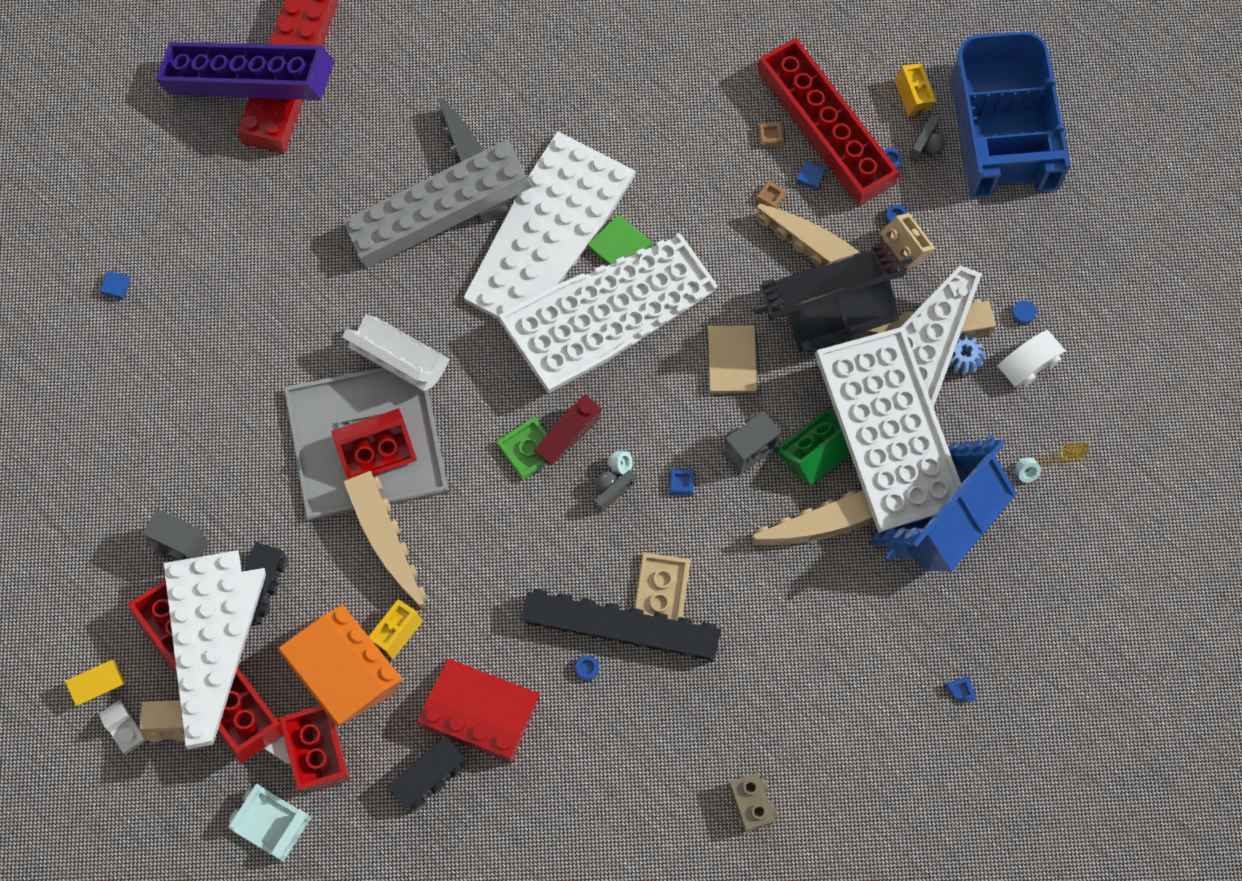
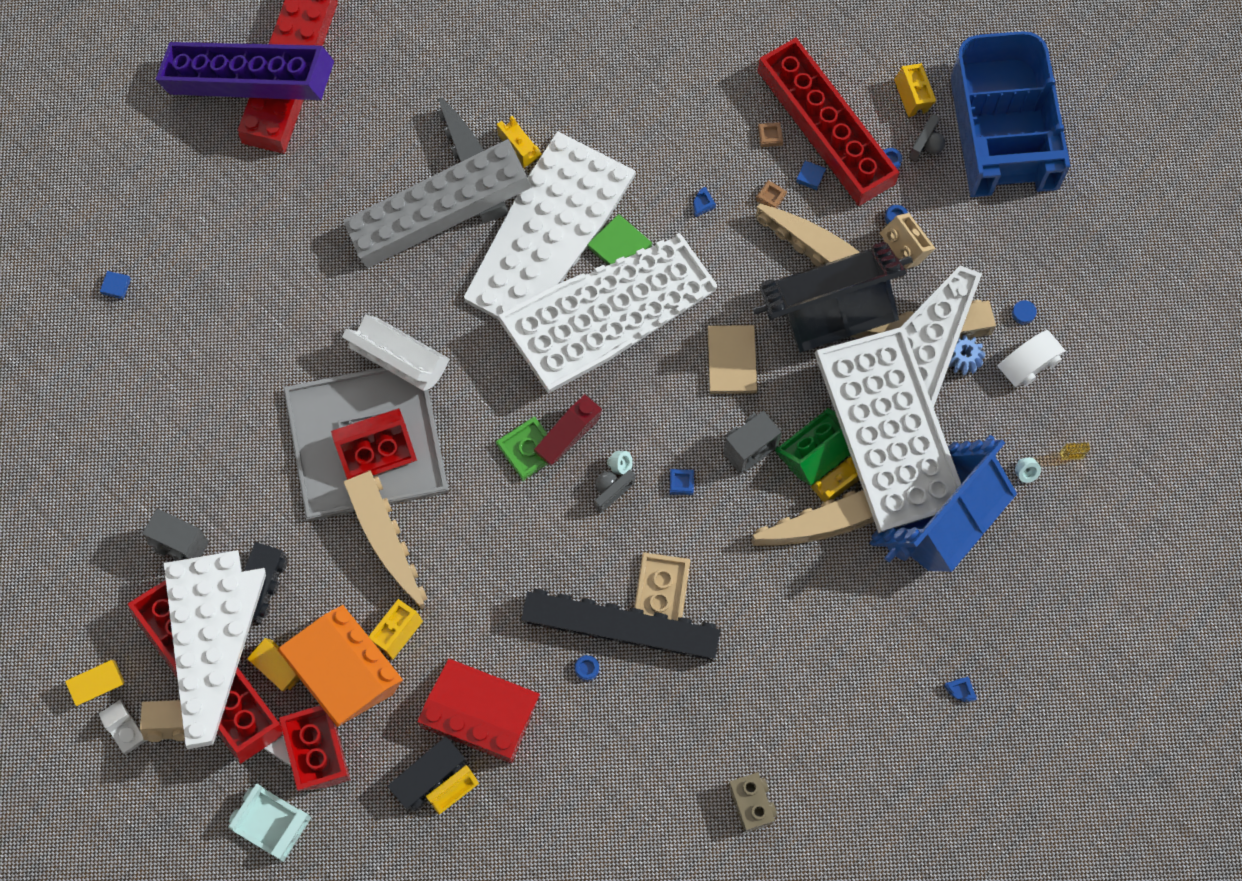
none -> yellow hinge [247,638,300,692]
none -> yellow tile [426,765,479,814]
none -> yellow hinge [497,116,542,168]
none -> blue tile [693,187,716,217]
none -> yellow hinge [811,456,859,502]

